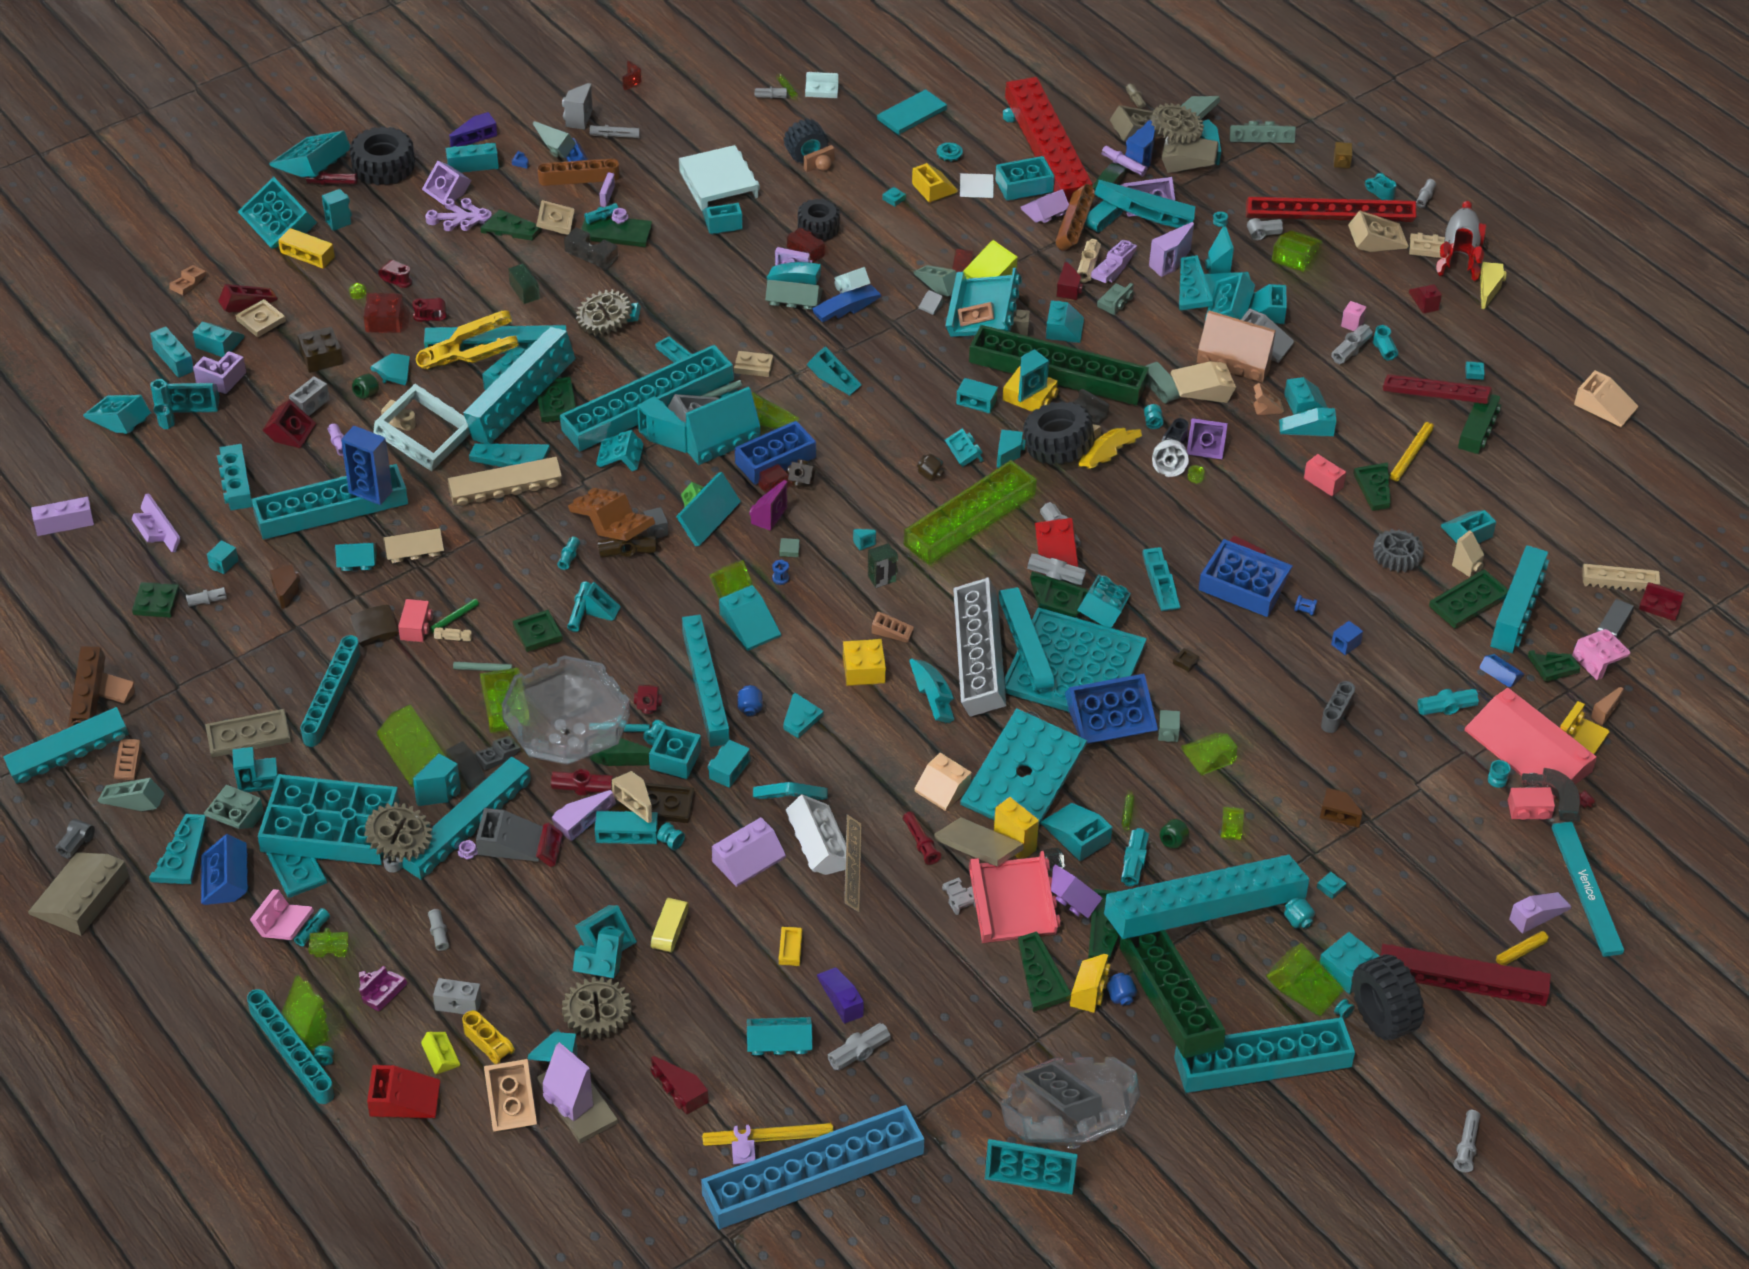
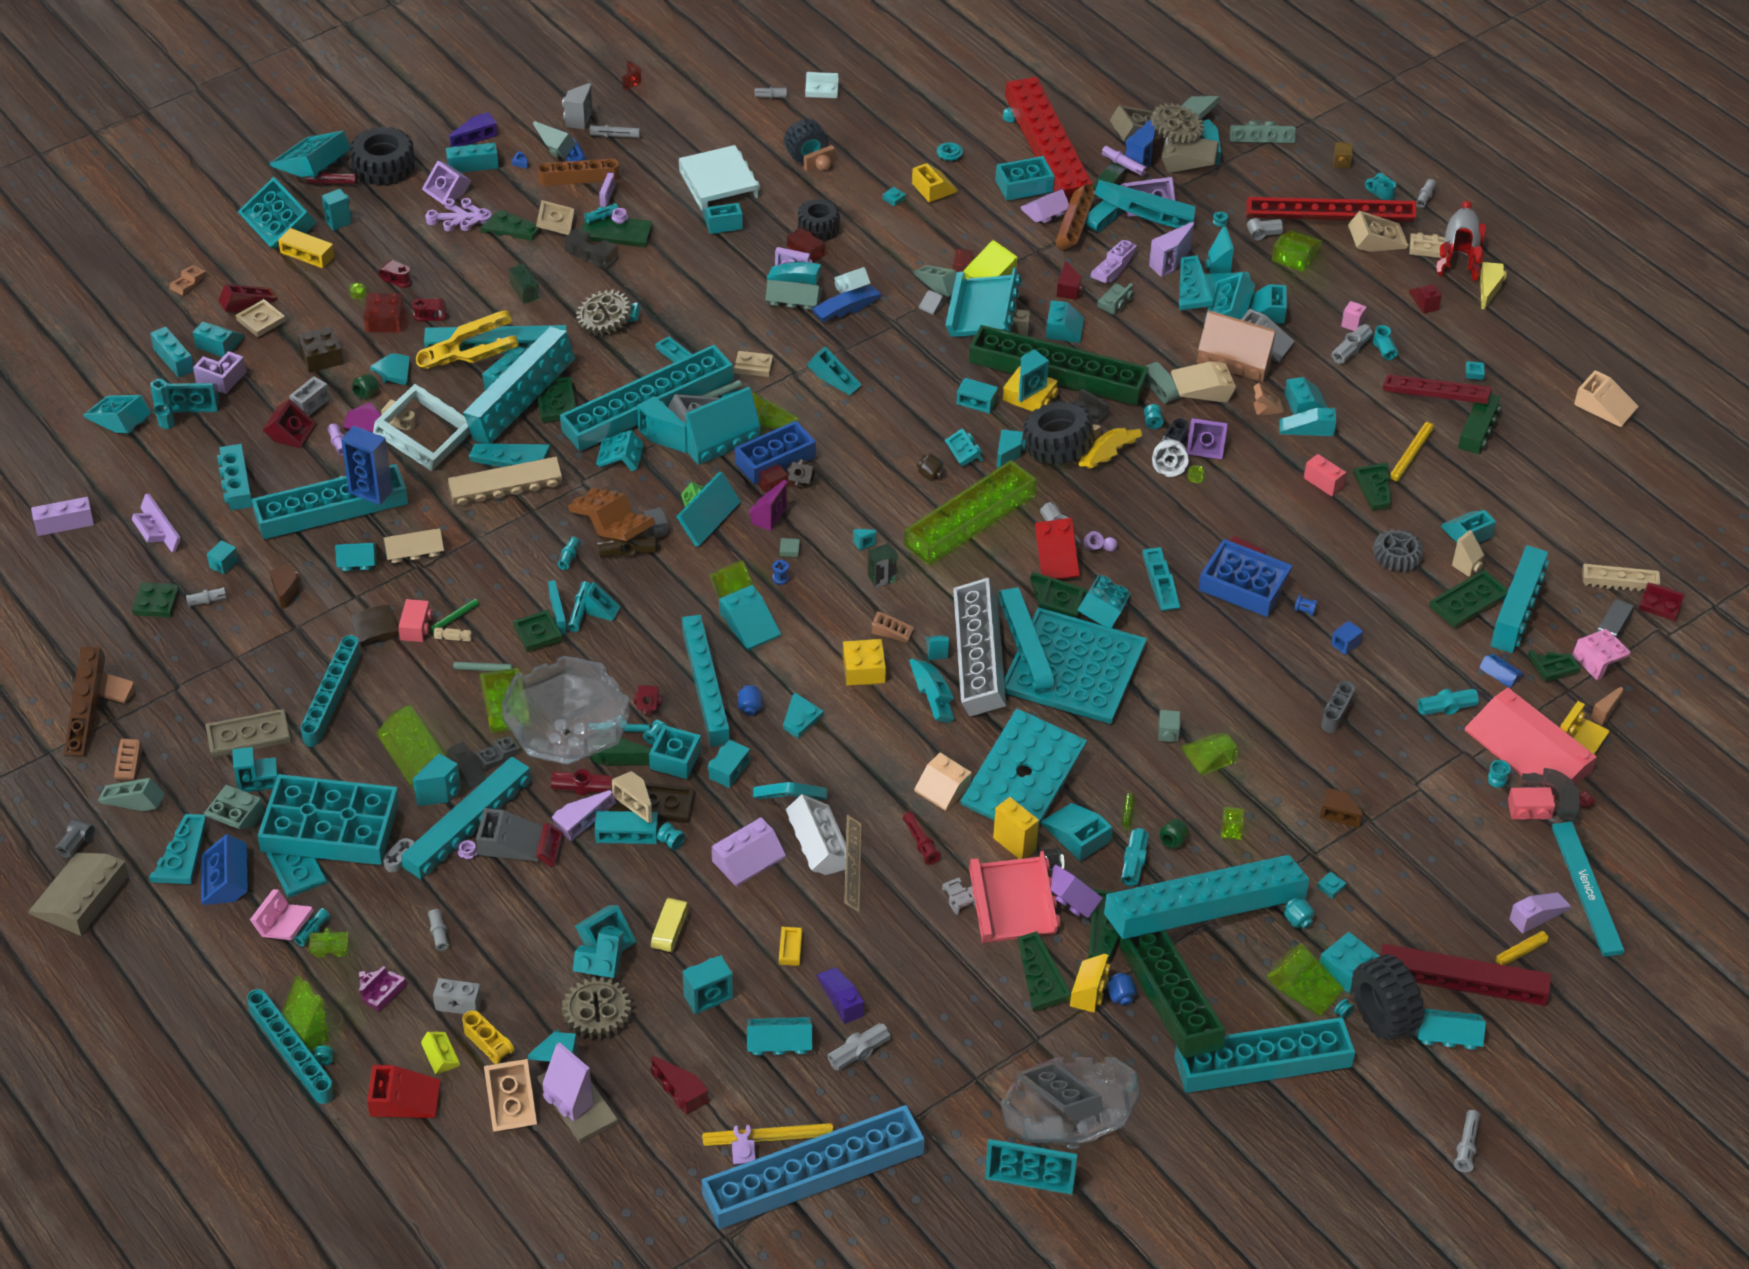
teal brick [3,707,129,784] -> none
dark tan gear [364,802,432,862] -> none
clear neon green piece [776,74,797,99] -> none
teal tile [877,89,947,135] -> none
dark tan tile [934,817,1023,867] -> none
nougat slope [958,302,994,327] -> none
white sticker [960,173,993,198] -> none
light grey piece [1027,553,1086,585] -> none
blue slope [1065,674,1158,744] -> none
tan piece [1077,239,1101,283] -> none
dark tan axle [1125,83,1146,109] -> none
dark brown tile [1173,648,1200,672] -> none
none -> magenta slope [343,402,381,433]
none -> teal tile [548,580,566,634]
none -> teal brick [683,955,733,1014]
none -> teal slope [925,635,949,660]
none -> lavender plate [1084,531,1118,552]
none -> teal slope [1416,1008,1486,1049]

